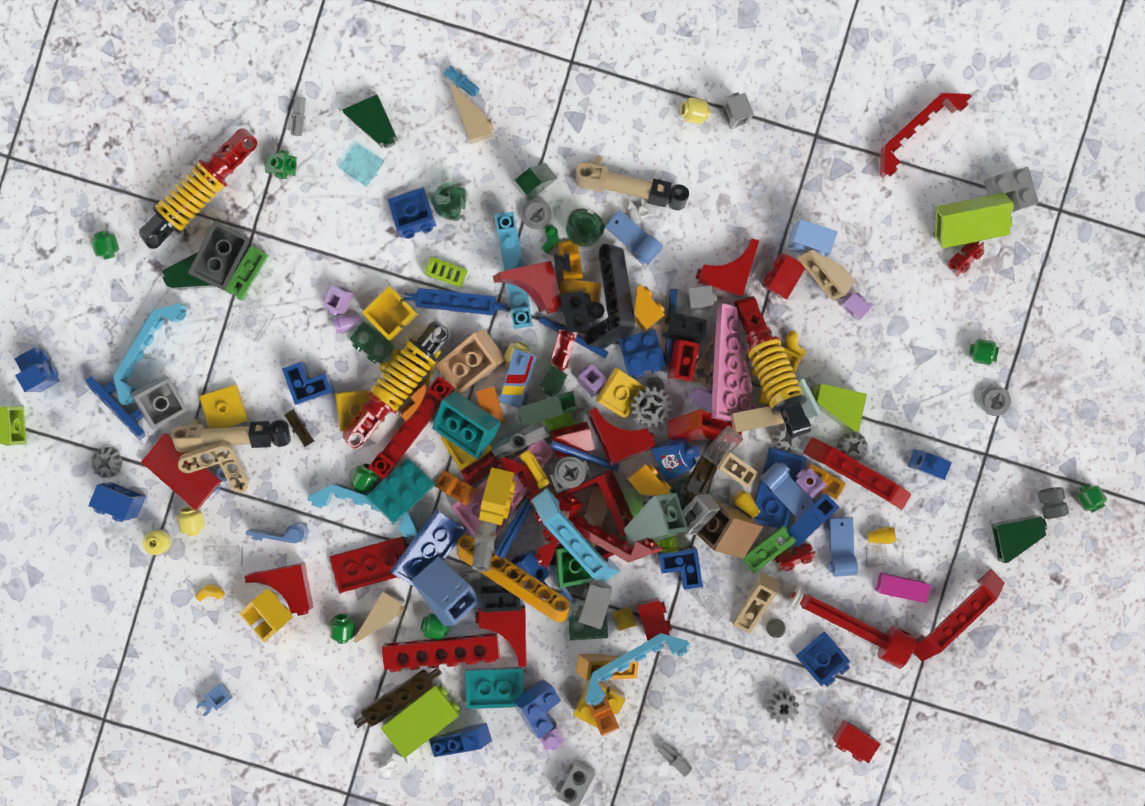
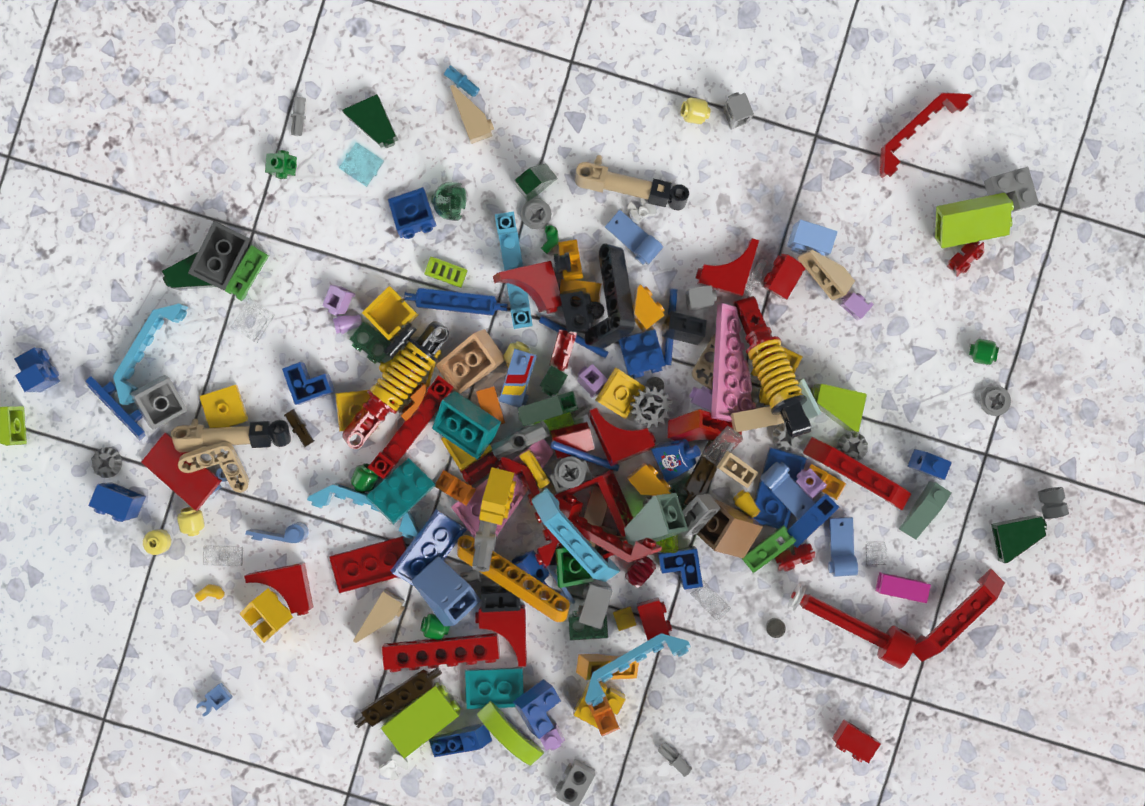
green head [90,230,120,260] -> none
piece [139,128,258,249] -> none
green head [329,614,355,644] -> none
blue axle [494,491,533,558] -> none
clear green cylinder [565,208,605,247] -> none
red brick [667,340,699,382] -> none
tan slope [733,572,779,634] -> none
light grey gear [766,690,799,724] -> none
yellow arm [785,330,807,357] -> none
blue plate [796,631,851,687] -> none
yellow cone [867,525,896,544] -> none
green head [1076,484,1107,513] -> none
none -> black pin [383,322,417,359]
none -> lime slope [477,701,544,766]
none -> dark red gear [625,556,656,588]
none -> sand green slope [899,481,952,540]

